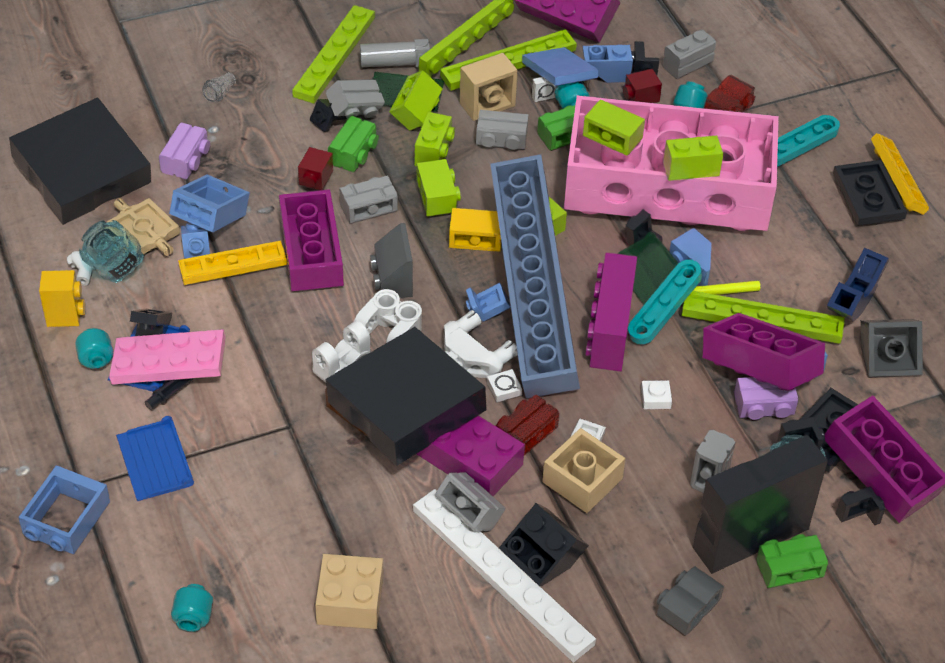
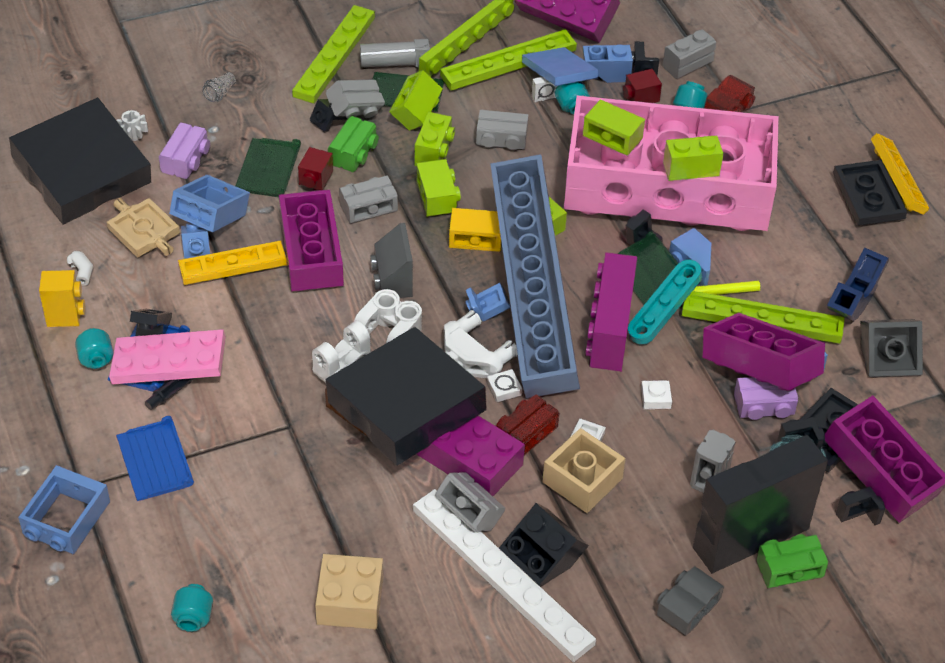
clear light blue brick [79,220,144,283] -> none
tan brick [460,53,517,121] -> none
bright green brick [537,105,576,151] -> none
teal plate [777,115,840,167] -> none
none -> white gear [116,110,148,141]
none -> clear green piece [235,138,301,197]

